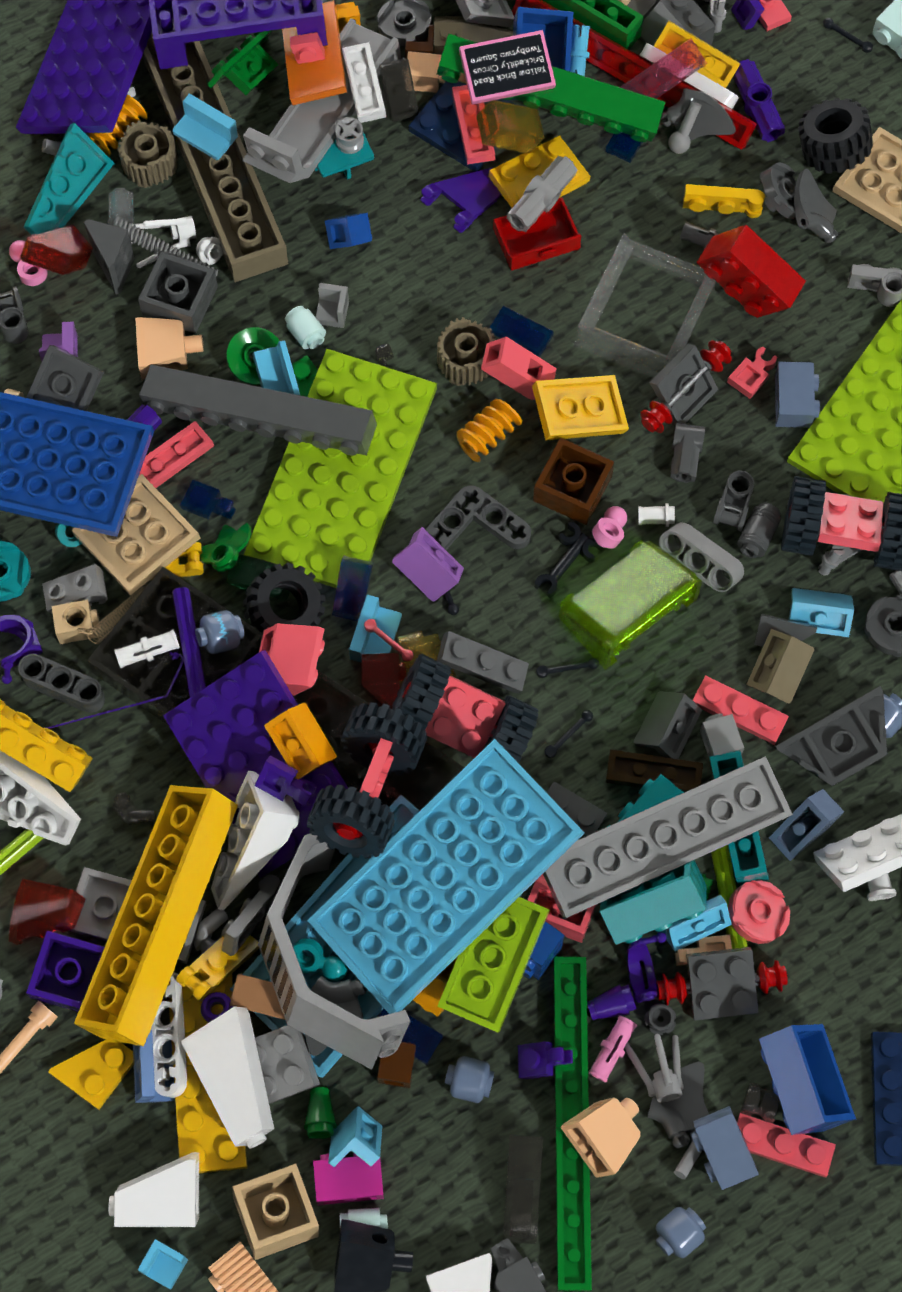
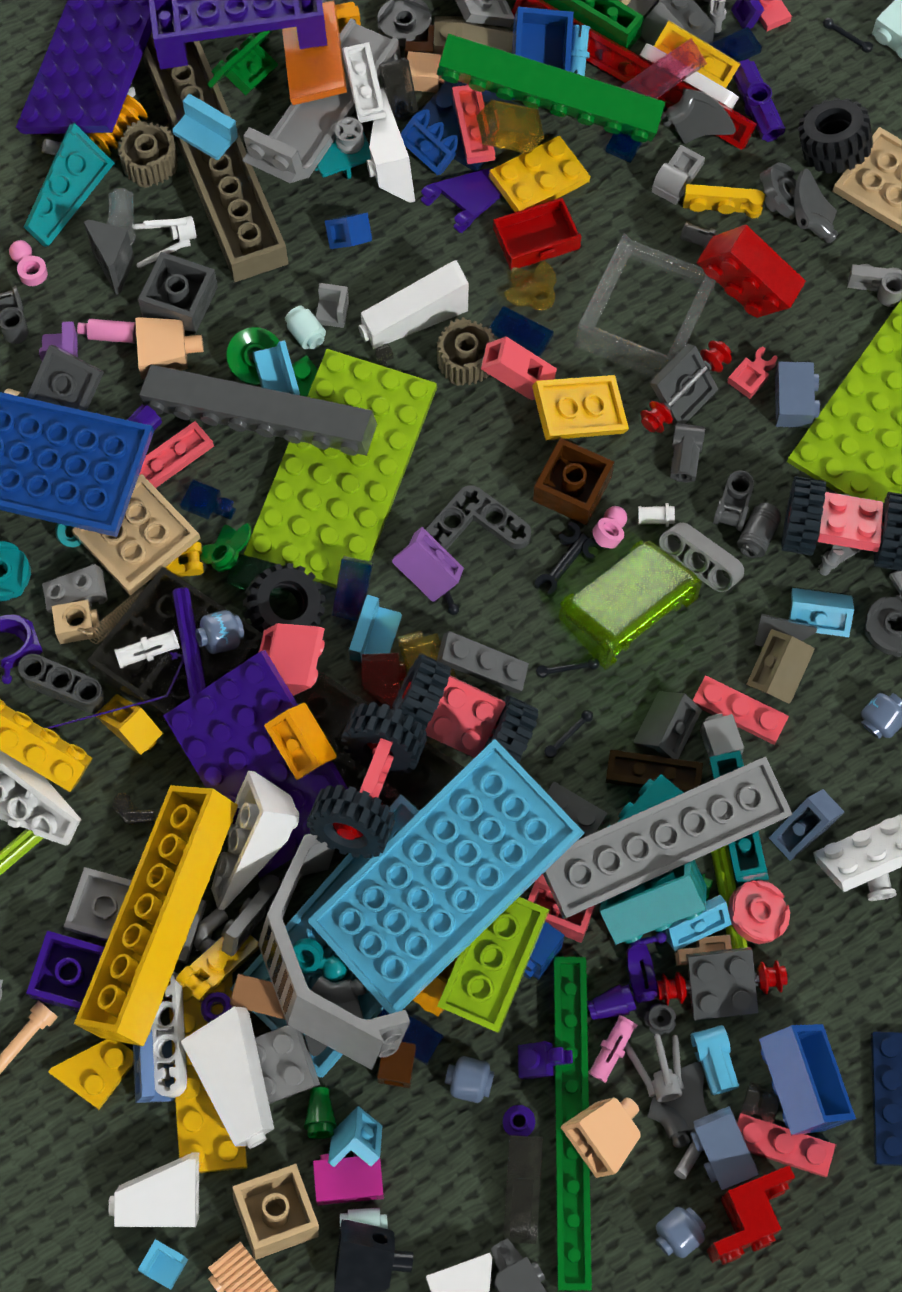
clear red slope [9,879,86,945] -> none
clear red slope [20,225,93,275] -> none
light grey piece [114,216,218,276] -> none
white plate [196,237,223,265] -> none
dark purple plate [255,755,317,805] -> none
coral plate [290,32,325,64] -> none
coral hinge [364,619,414,662] -> none
light orange piece [456,399,522,462] -> none
black tile [459,30,556,105] -> none
light grey piece [507,156,578,232] -> none
light grey bar [668,101,702,154] -> none
dark grey wing [776,686,888,786] -> none
none -> bright pink cylinder [77,319,136,344]
none -> yellow slope [96,694,163,755]
none -> white slope [358,260,469,349]
none -> white wedge [366,88,415,203]
none -> blue plate [400,109,458,175]
none -> dark purple plate [502,1105,535,1139]
none -> clear yellow plate [504,261,557,311]
none -> light grey plate [652,145,705,205]
none -> medium azure piece [690,1025,739,1095]
none -> red bracket [707,1165,795,1265]
none -> clear blue plate [709,27,762,62]

